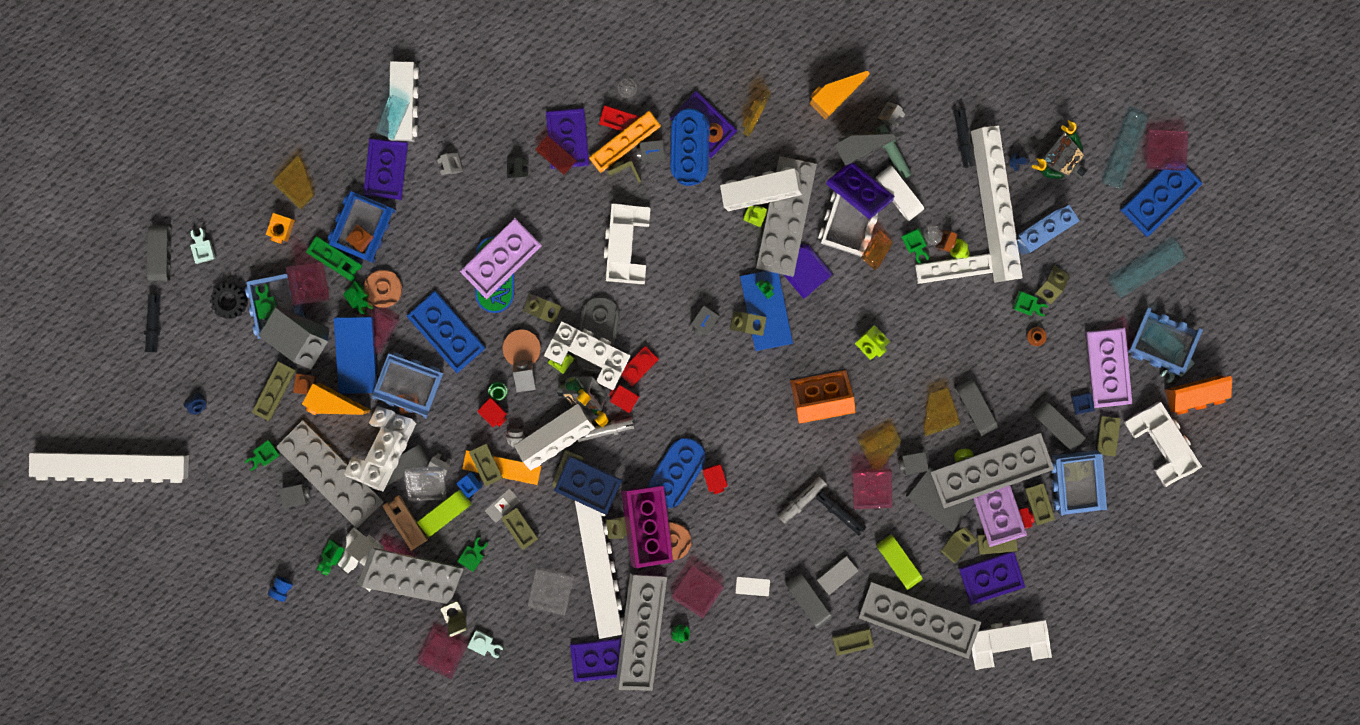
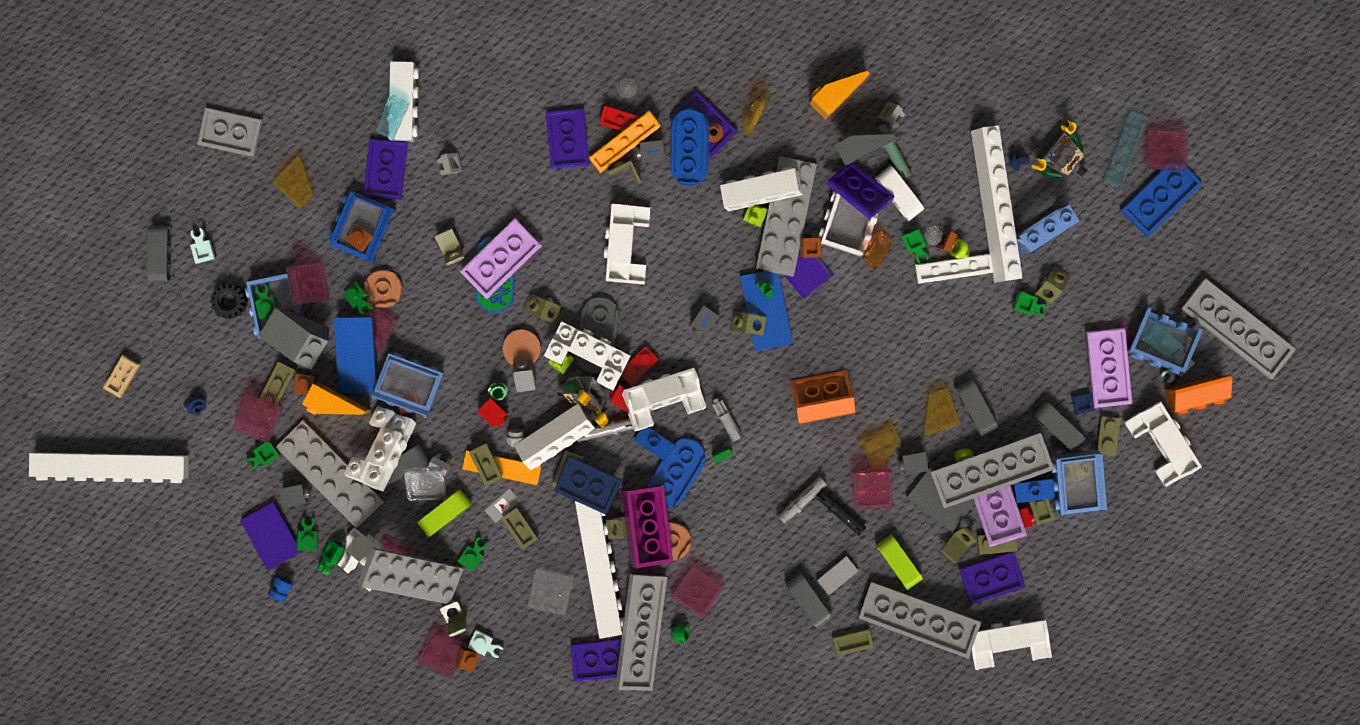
black pin [144,294,161,353] -> none
light orange brick [266,213,295,244] -> none
green plate [306,236,363,281] -> none
light nougat plate [383,495,428,551] -> none
blue tile [407,291,486,373] -> none
blue tile [456,472,484,498] -> none
pearl dark grey tile [507,157,528,178] -> none
clear red tile [535,135,577,176] -> none
red brick [702,464,728,494] -> none
white sticker [736,577,770,596] -> none
lime brick [855,325,890,360] -> none
black pin [953,109,975,168] -> none
dark orange plate [1027,327,1047,346] -> none
clear light blue tile [1109,242,1186,298] -> none
none -> tan plate [103,355,141,398]
none -> light grey tile [197,107,263,157]
none -> clear pink plate [232,393,283,443]
none -> dark purple tile [240,502,303,570]
none -> green plate [296,518,317,551]
none -> olive bracket [434,228,464,266]
none -> dark orange plate [455,648,480,672]
none -> white bracket [622,368,706,431]
none -> blue plate [634,427,676,462]
none -> light grey piece [712,398,742,442]
none -> green tile [712,448,733,463]
none -> dark orange plate [800,237,821,258]
none -> blue plate [1013,479,1055,503]
none -> light grey plate [1180,278,1296,379]

